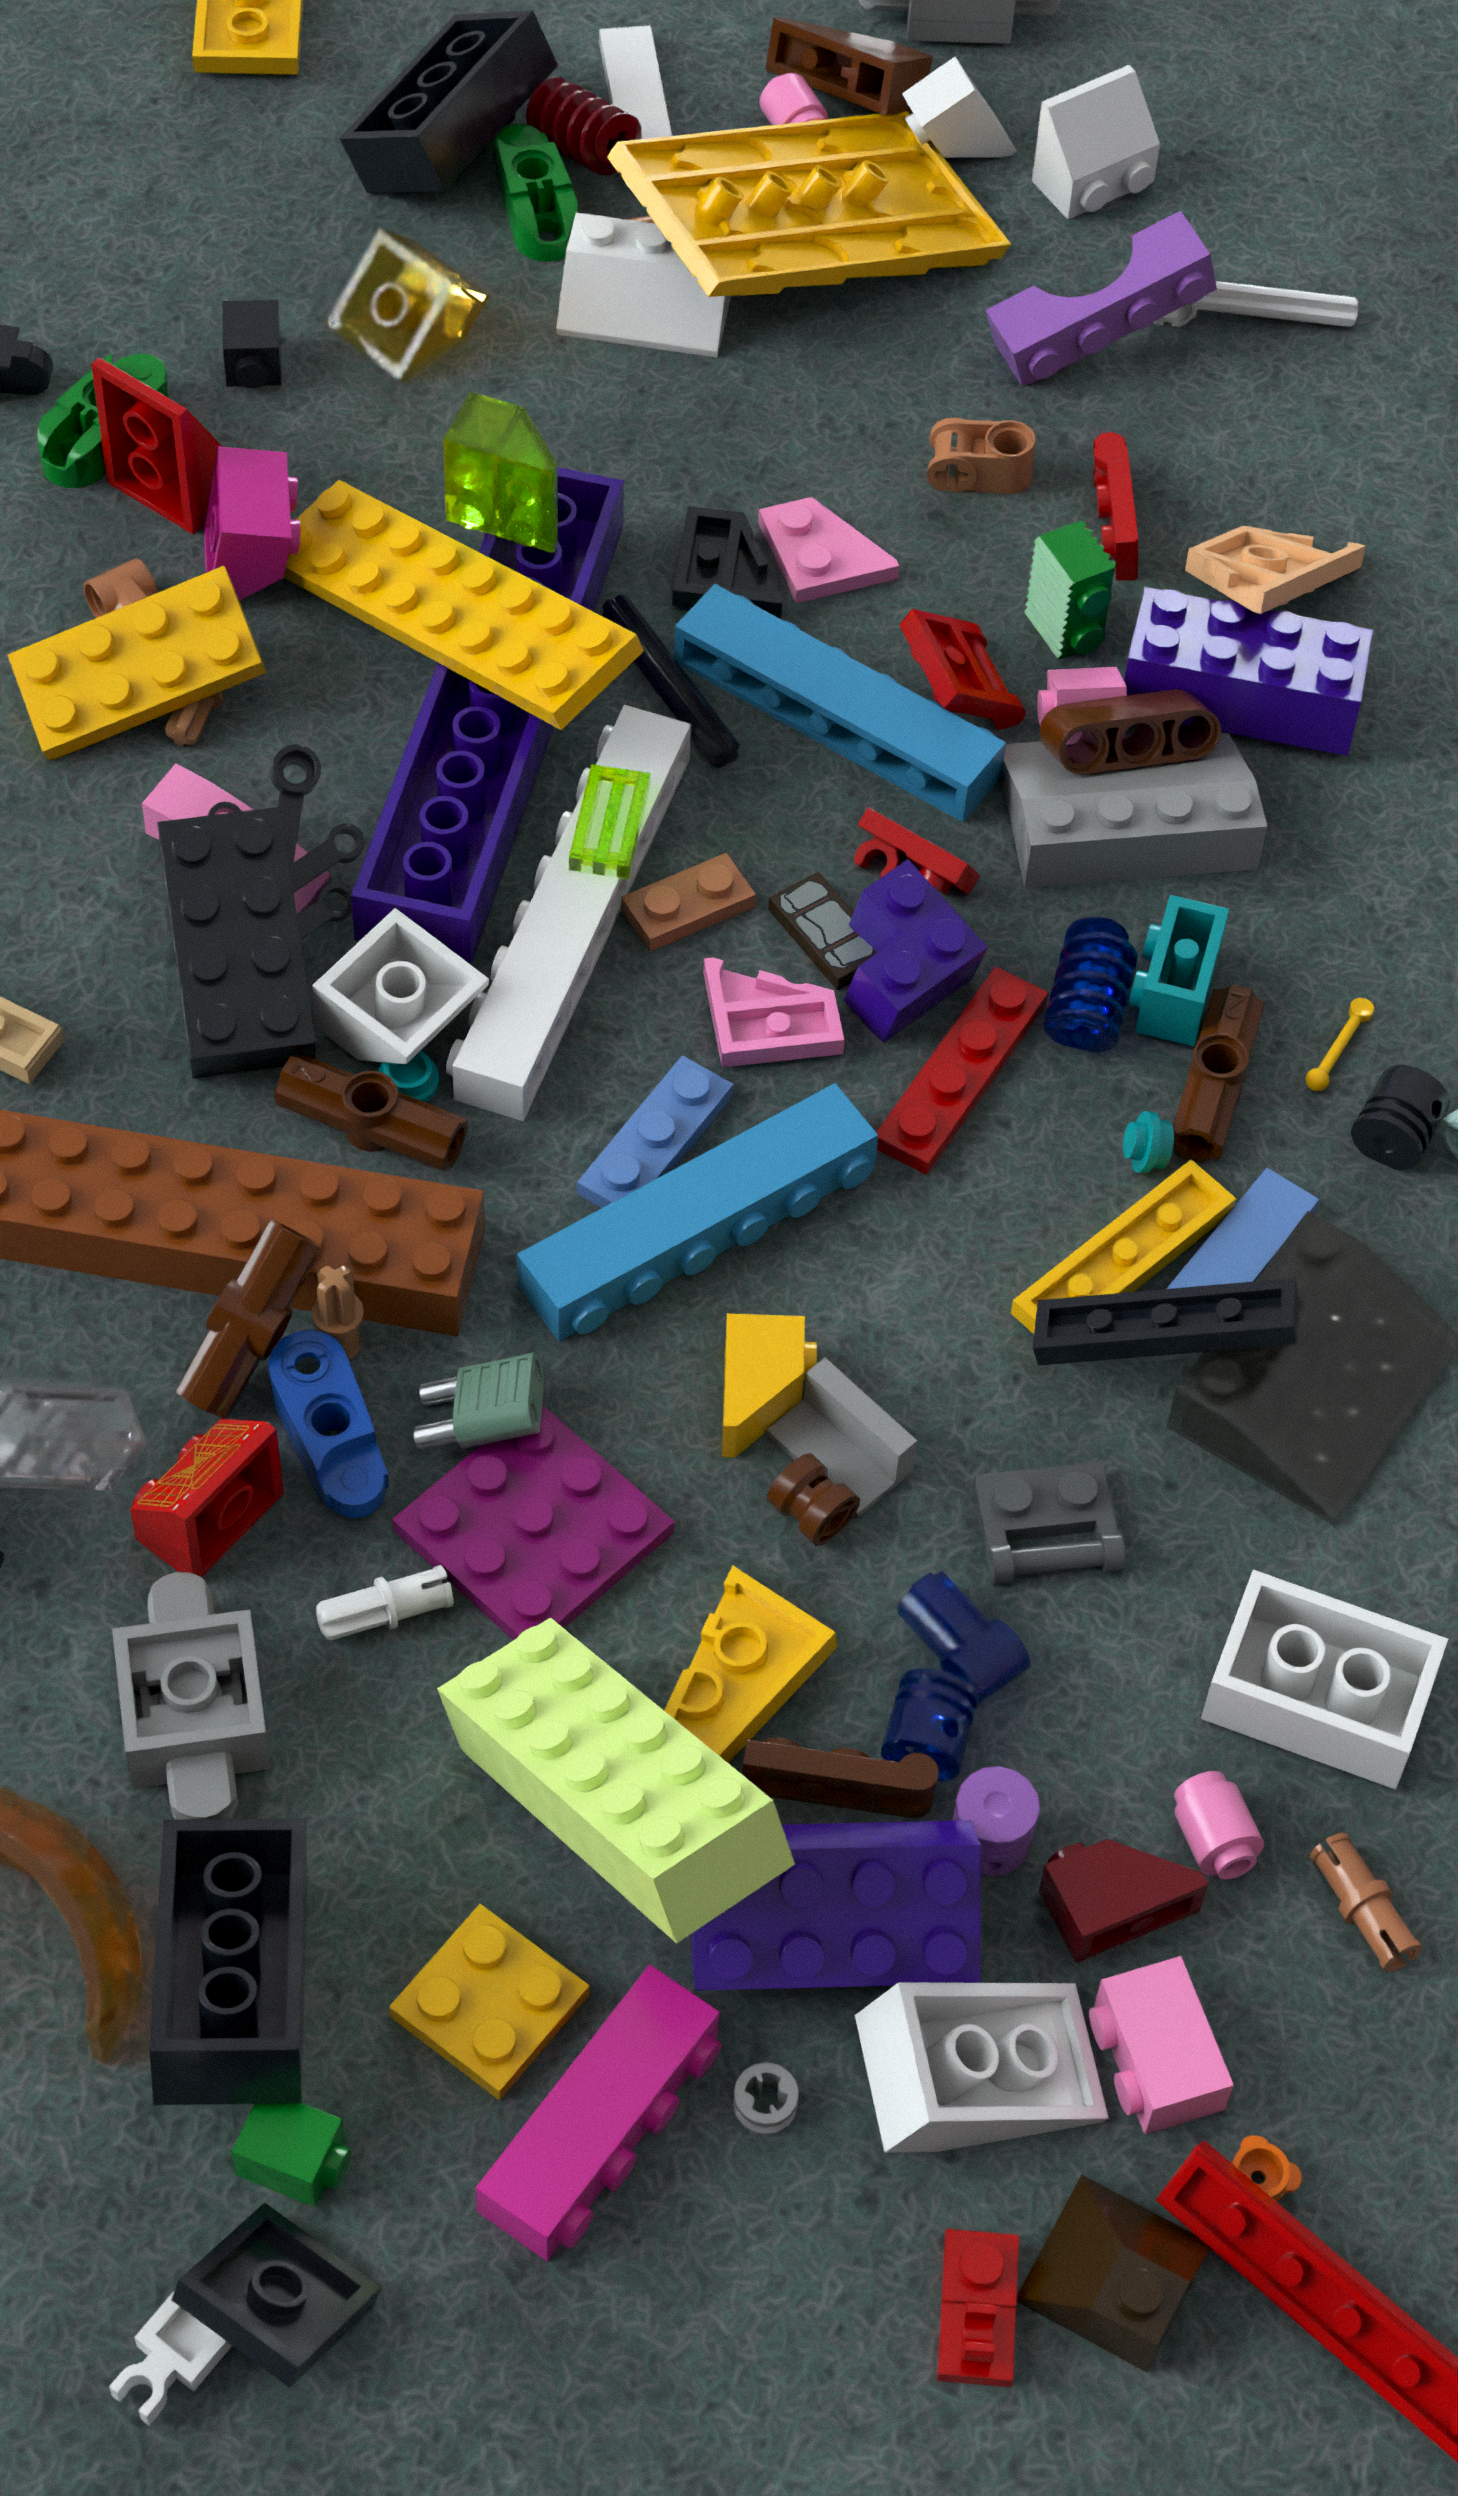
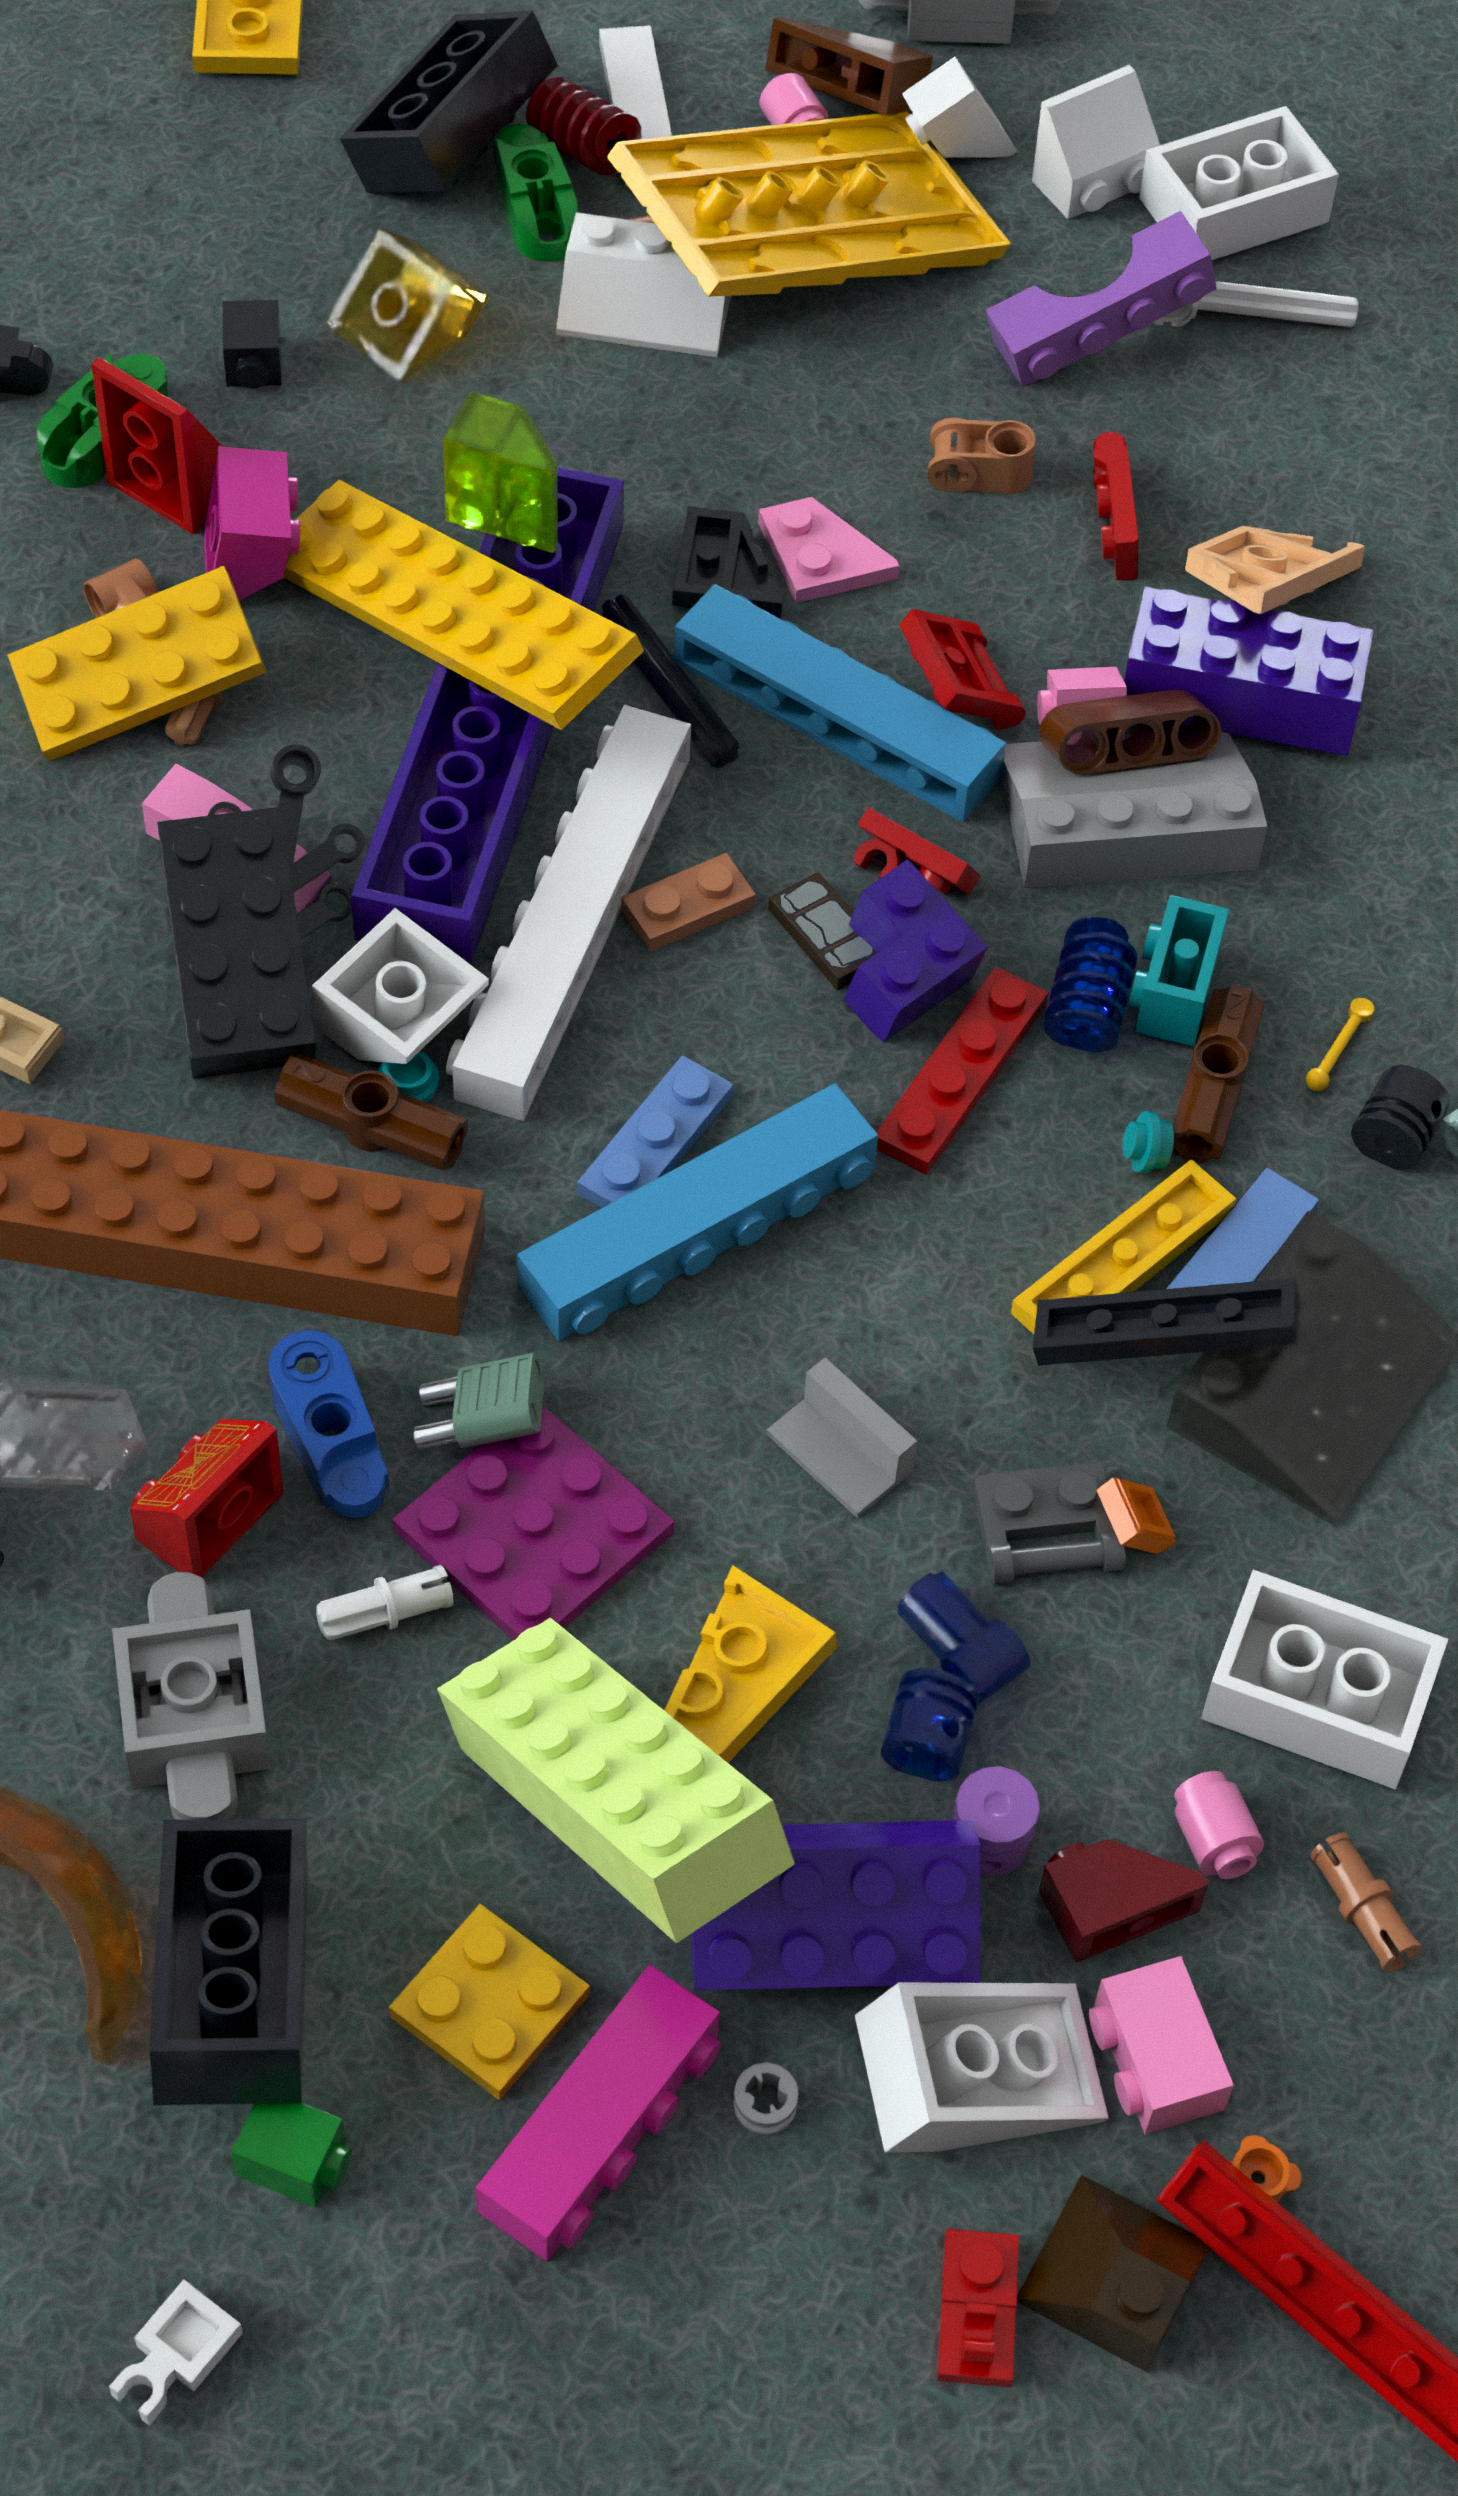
black plate [171,2202,381,2388] -> none
reddish brown piece [176,1220,323,1419] -> none
medium nougat axle [311,1265,364,1360] -> none
clear neon green tile [569,764,650,879] -> none
bright pink wing [703,957,844,1068] -> none
yellow slope [722,1313,817,1458] -> none
reddish brown plate [742,1738,939,1818] -> none
reddish brown wheel [767,1453,860,1546] -> none
green brick [1024,521,1116,660] -> none
none -> orange tile [1097,1477,1176,1554]
none -> white brick [1139,106,1339,260]

